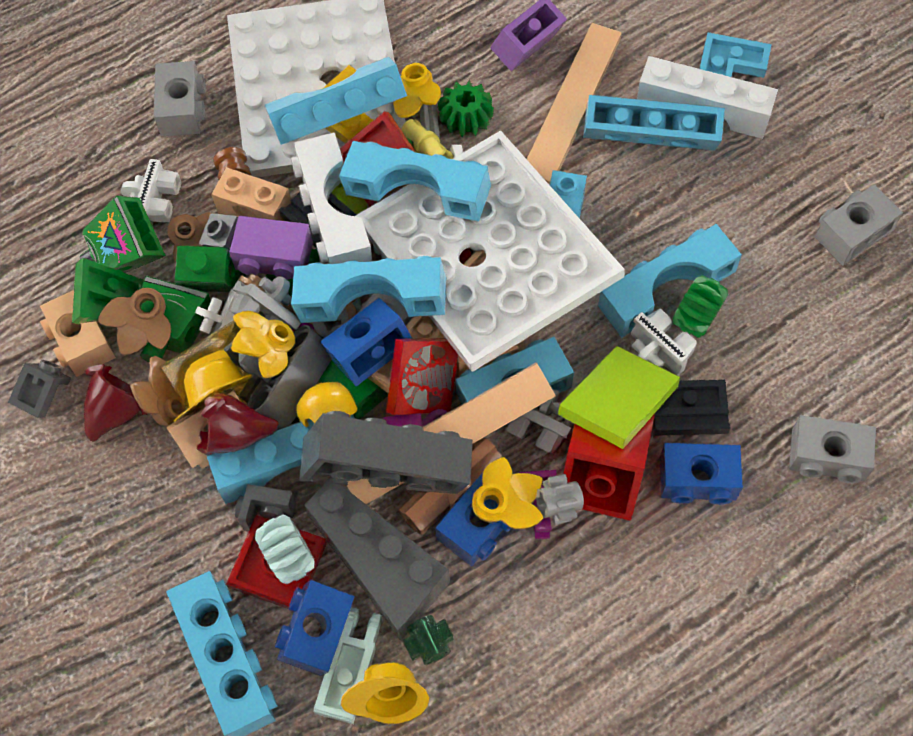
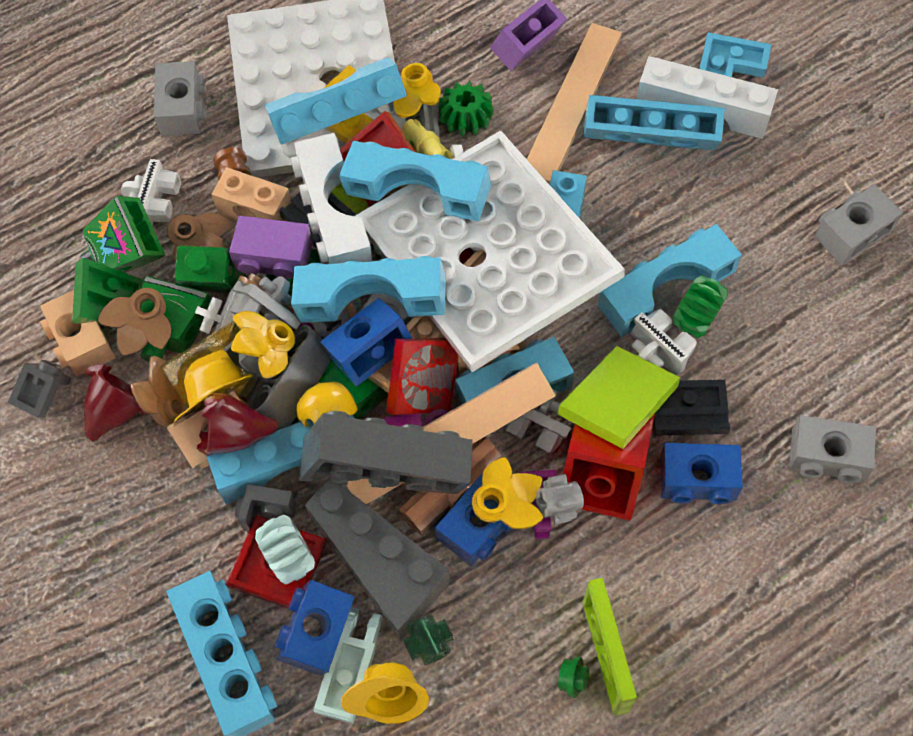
bracket [199,213,238,249] -> none
none -> green plate [558,656,589,698]
none -> lime tile [582,577,637,716]

